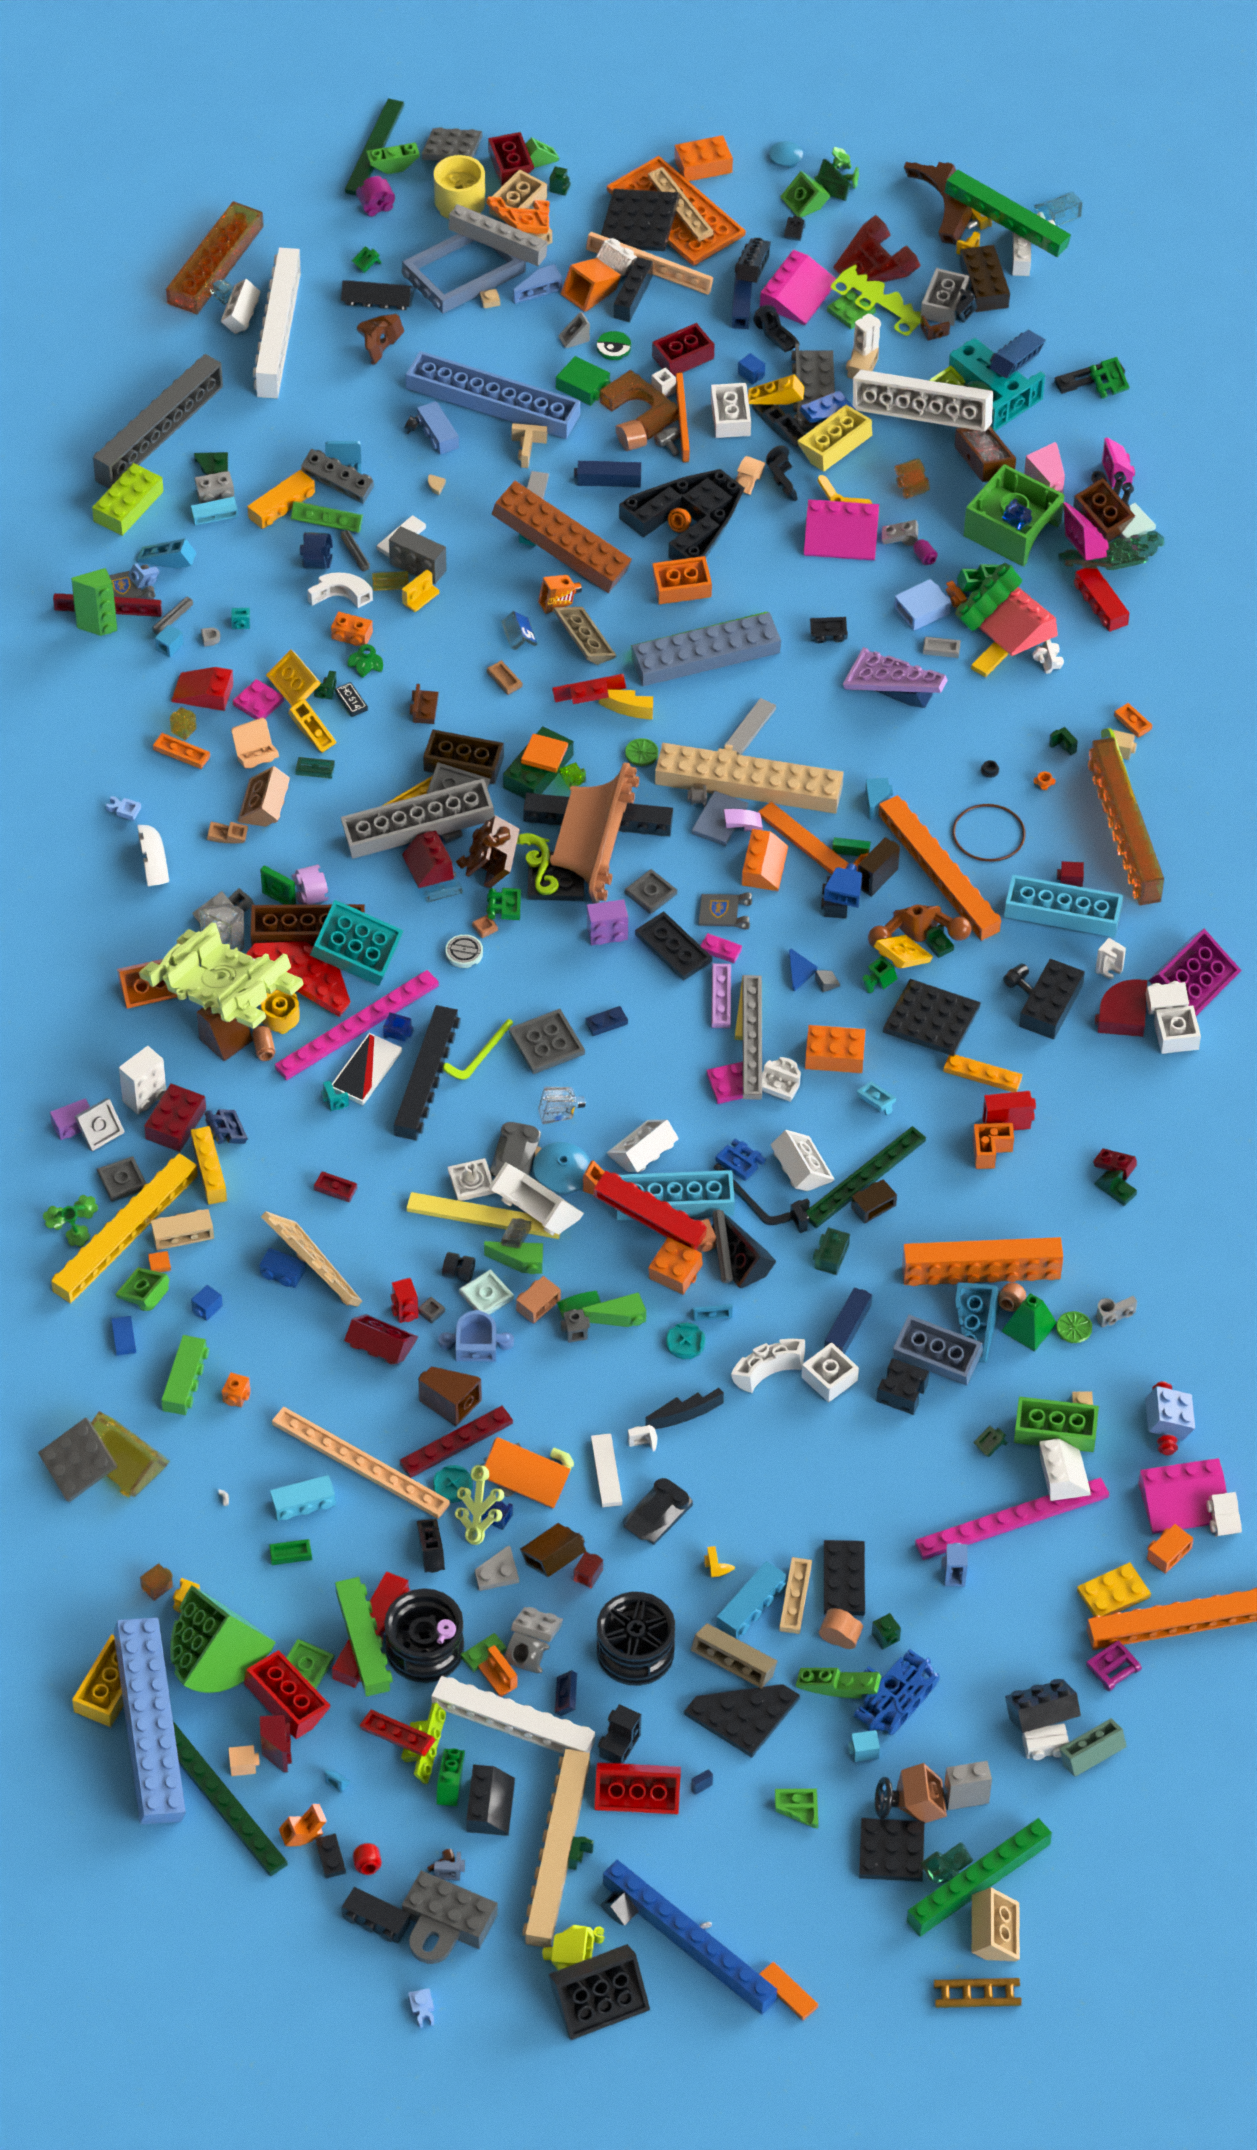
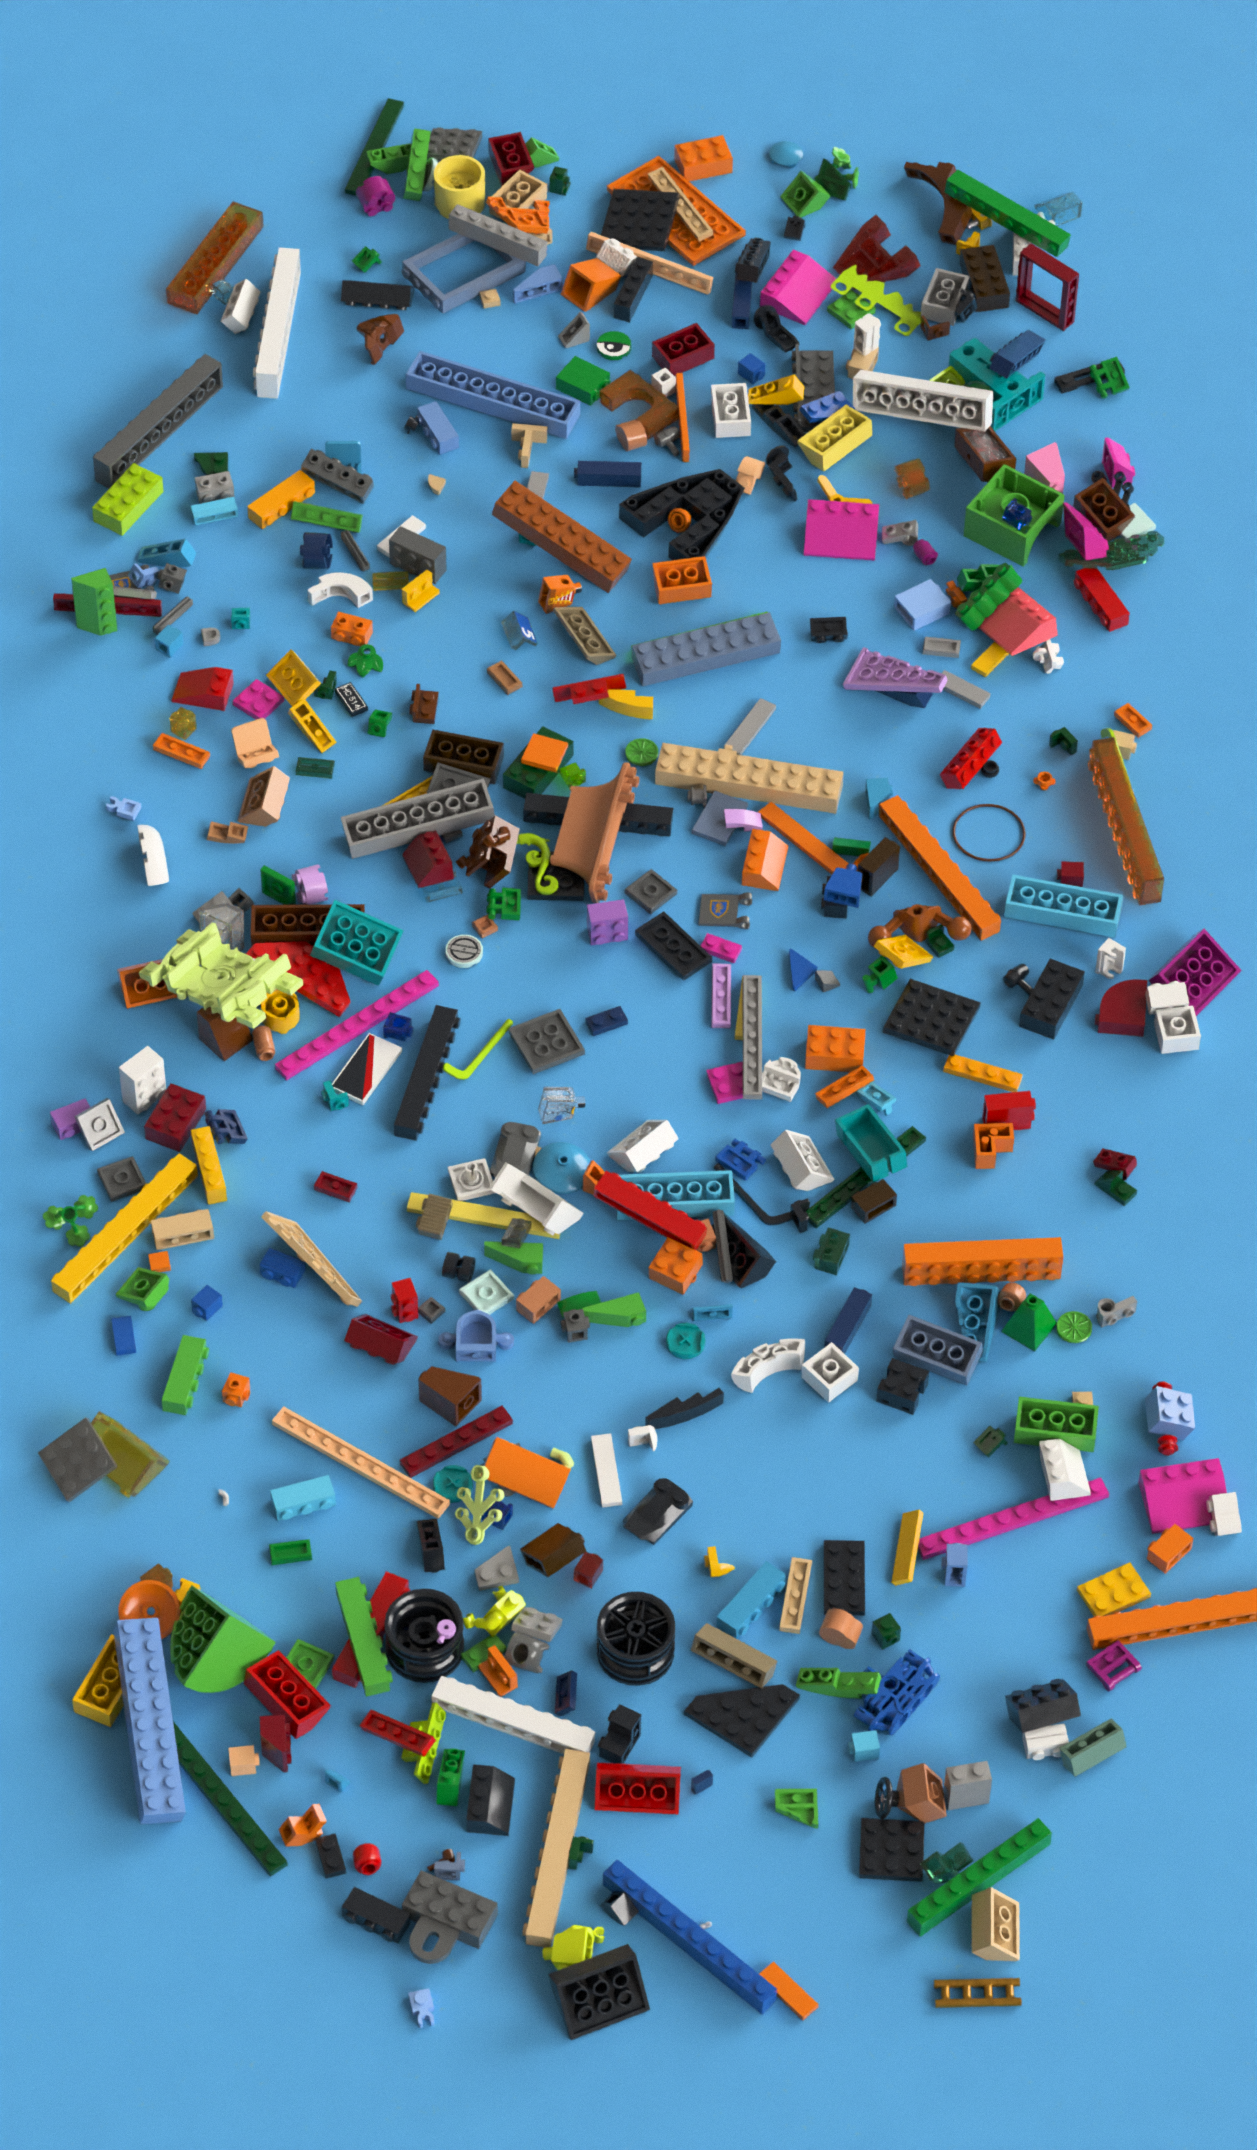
none -> light grey tile [113,586,157,599]
none -> orange dish [118,1580,180,1639]
none -> dark grey brick [157,563,187,594]
none -> green bracket [368,709,392,737]
none -> bright green brick [403,128,431,201]
none -> dark tan brick [416,1193,453,1240]
none -> tile [423,157,438,192]
none -> neon yellow torso [463,1586,526,1637]
none -> orange plate [815,1065,874,1108]
none -> teal piece [835,1104,908,1183]
none -> yellow tile [891,1509,923,1586]
none -> red brick [939,727,1002,789]
none -> light grey tile [941,670,991,709]
none -> dark red window [1016,243,1080,331]

